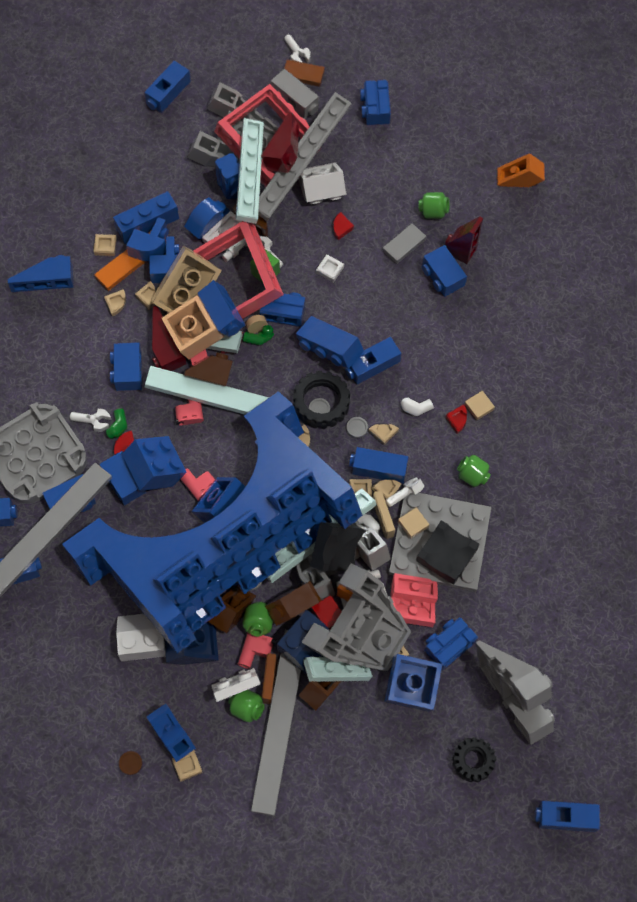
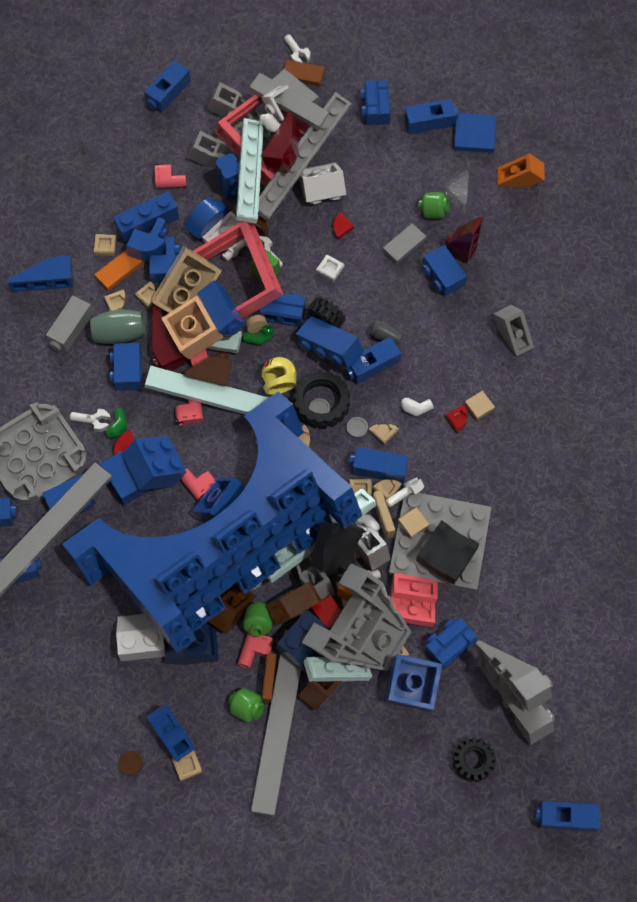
white plate [211,668,260,702] -> none
bright green head [457,455,491,487] -> none
none -> light grey brick [46,295,93,353]
none -> sand green piece [90,309,145,344]
none -> coral piece [155,164,187,189]
none -> light grey tile [249,73,329,130]
none -> white arm [260,113,281,133]
none -> white bracket [261,85,289,121]
none -> light yellow helmet [262,357,297,395]
none -> black tyre [305,296,346,329]
none -> dark grey cone [370,319,402,345]
none -> blue brick [404,99,458,134]
none -> clear slope [443,170,469,216]
none -> blue tile [454,113,496,153]
none -> light grey slope [493,305,534,356]

